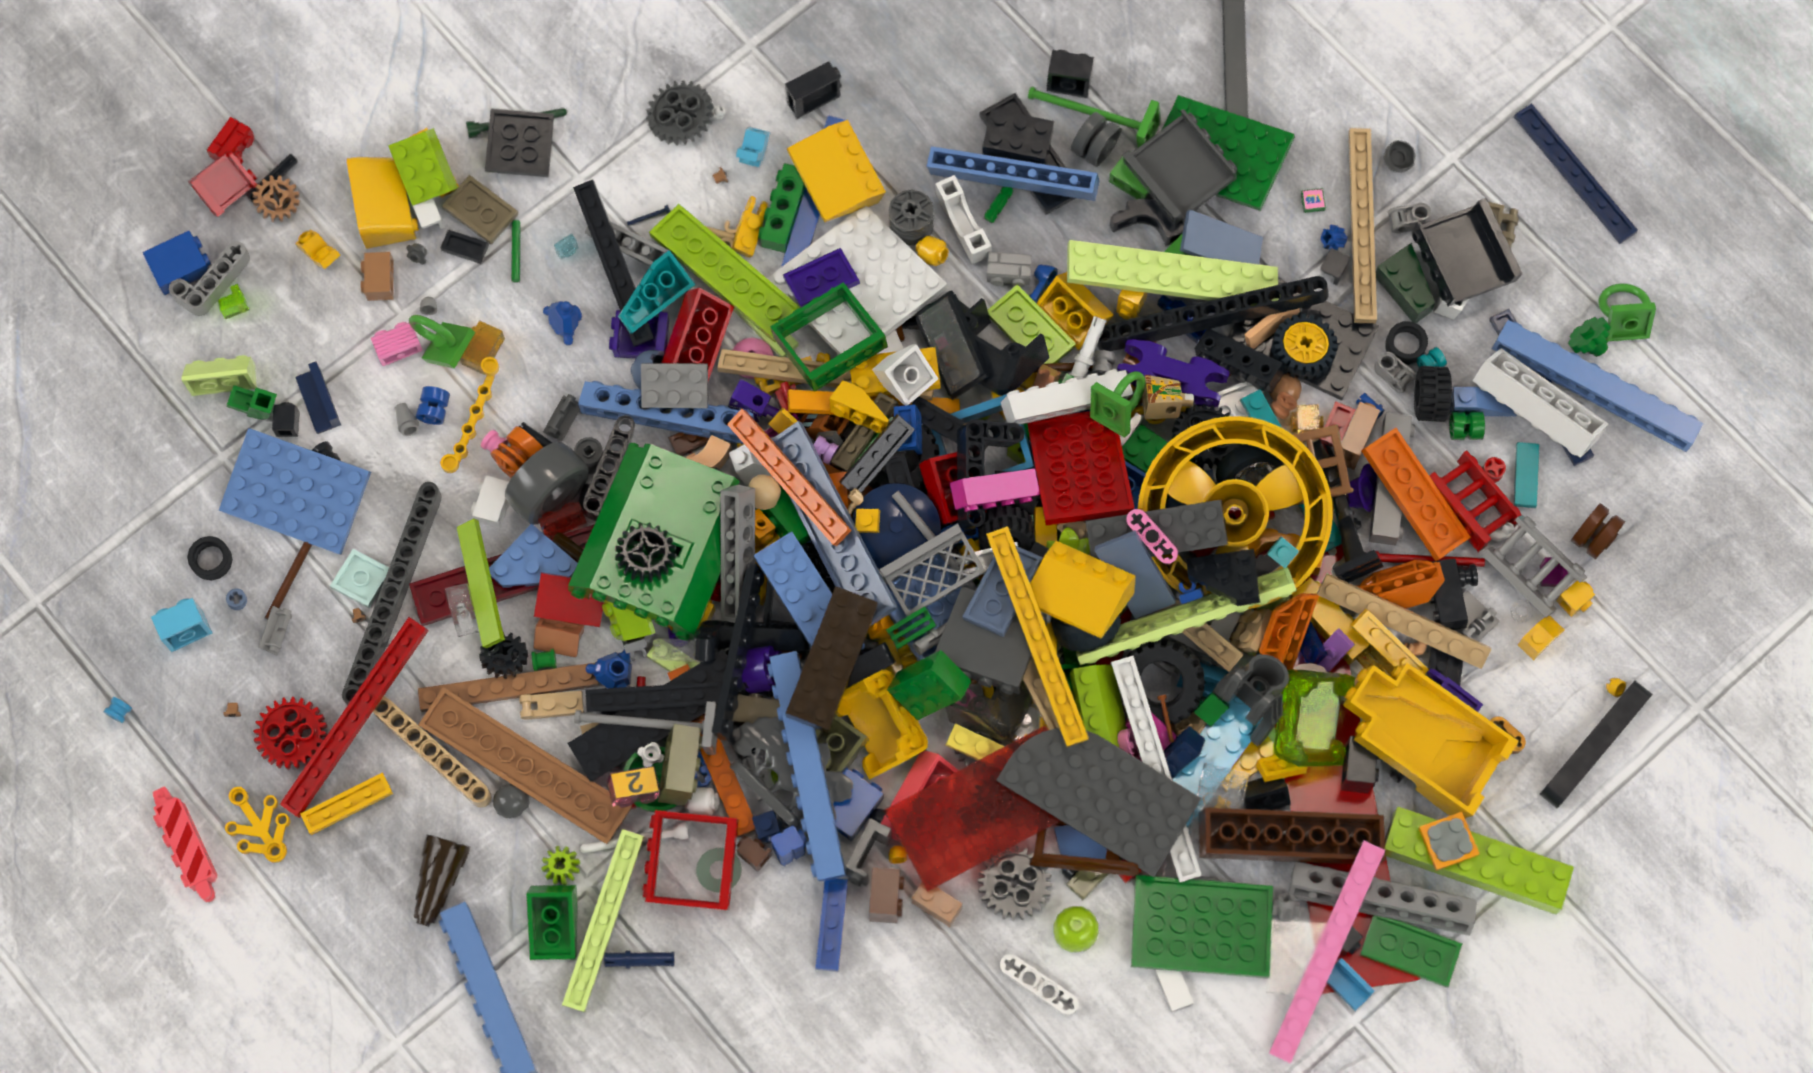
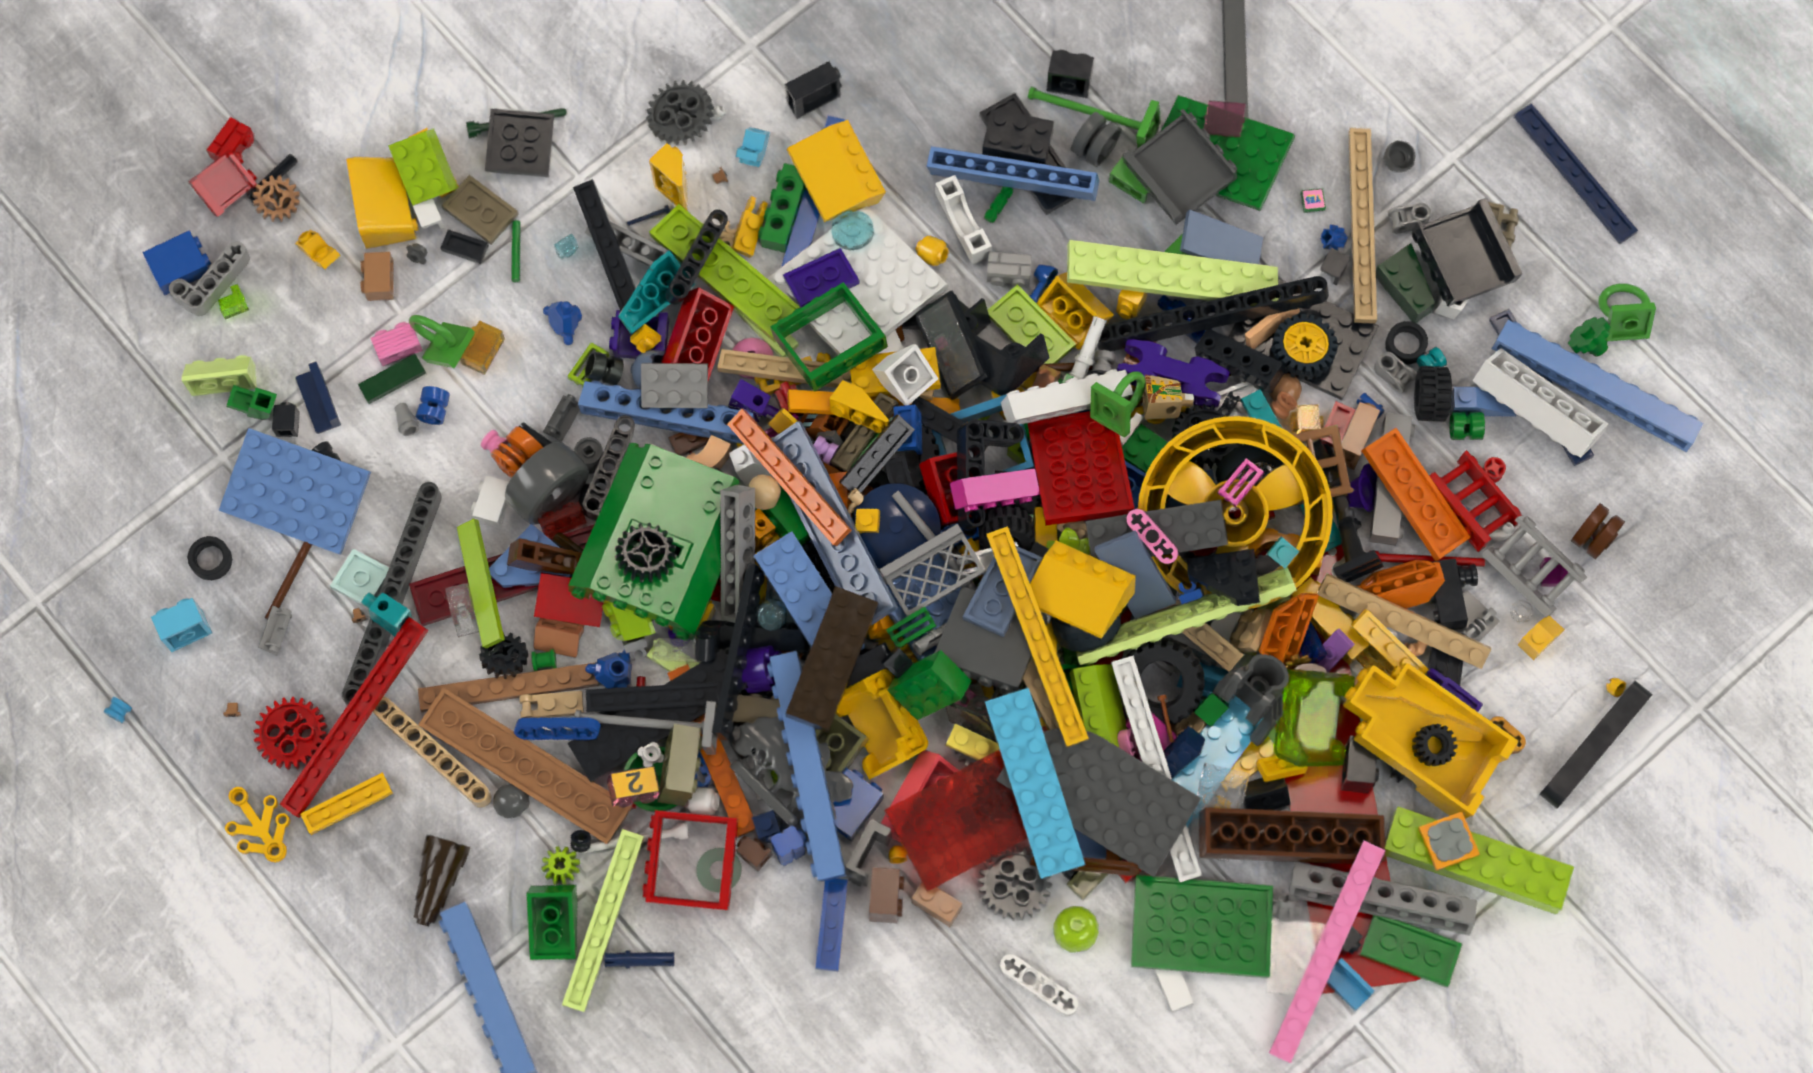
coral hinge [152,786,218,903] -> none
sand blue bush [226,588,247,610] -> none
light grey hinge [420,296,437,315] -> none
yellow bar [440,357,499,473] -> none
black hinge [870,808,887,823] -> none
dark grey wheel [889,190,934,245] -> none
black arch [1109,199,1184,246] -> none
teal tile [1514,442,1539,508] -> none
yellow brick [1556,580,1595,617] -> none
none -> dark green tile [358,354,426,404]
none -> teal torso [361,592,412,637]
none -> reddish brown slope [507,538,582,575]
none -> blue beam [514,718,601,740]
none -> lime tile [567,342,610,388]
none -> black bush [570,830,591,852]
none -> pearl dark grey wheel [585,351,624,385]
none -> yellow tile [630,324,661,353]
none -> yellow slope [649,143,687,210]
none -> black beam [665,209,728,305]
none -> clear light blue head [757,598,788,631]
none -> clear light blue tile [831,210,874,250]
none -> black plate [881,646,914,679]
none -> medium azure plate [985,688,1085,879]
none -> clear pink piece [1204,100,1246,137]
none -> dark pink tile [1218,458,1264,507]
none -> black bush [1221,391,1240,414]
none -> pearl gold plant [1285,654,1311,671]
none -> black tyre [1412,724,1458,766]

